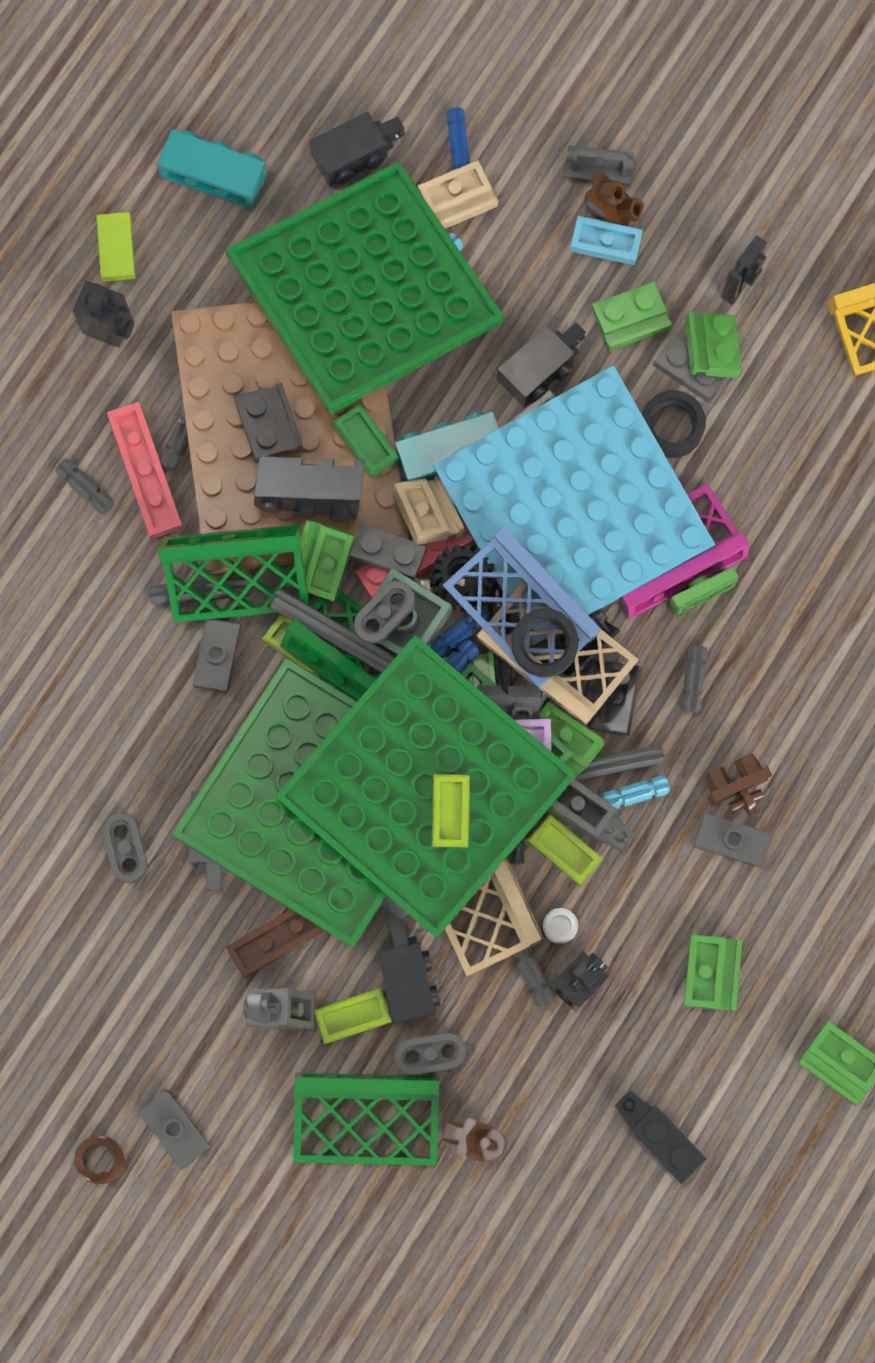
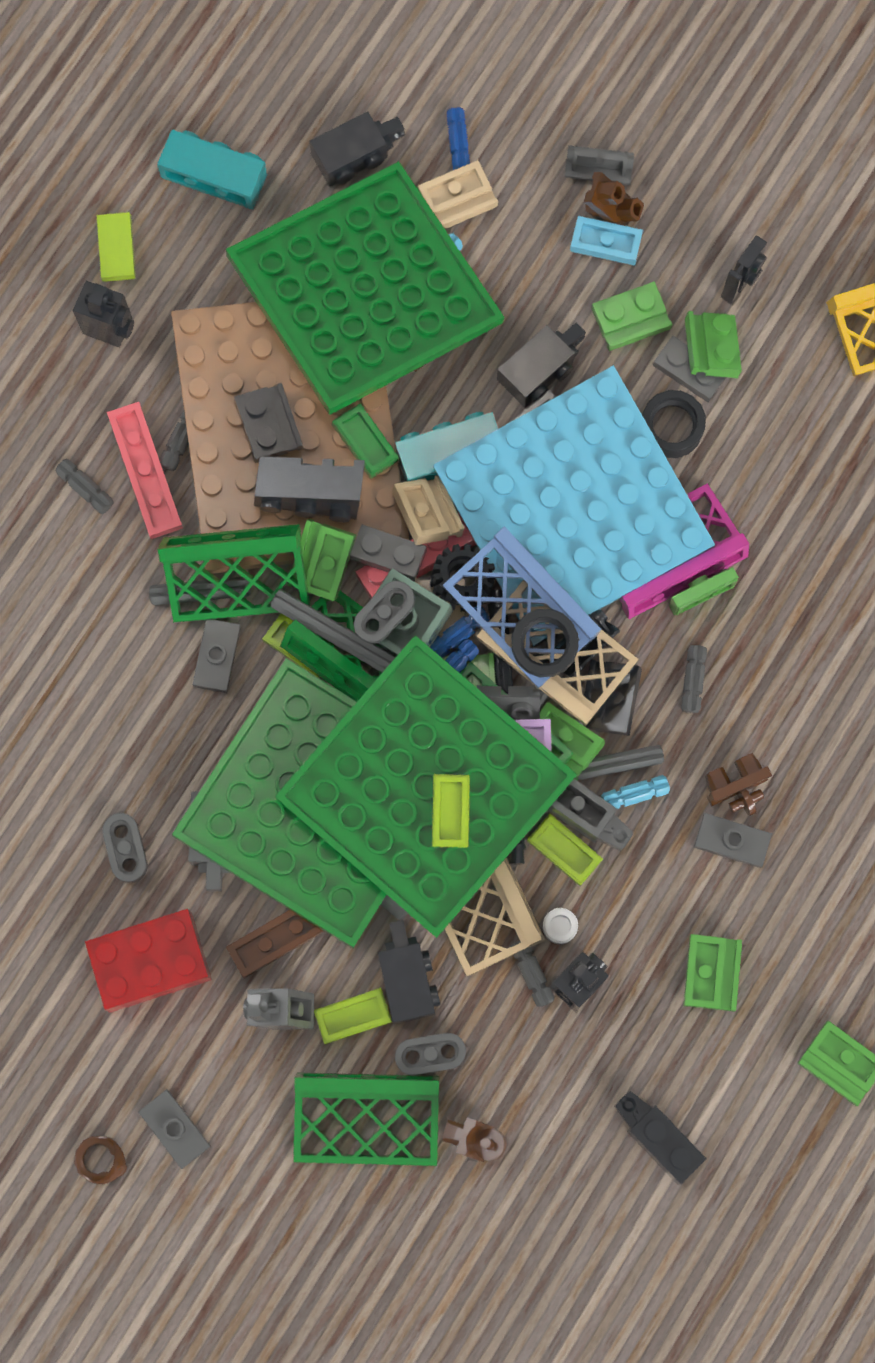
none -> red brick [85,908,212,1013]

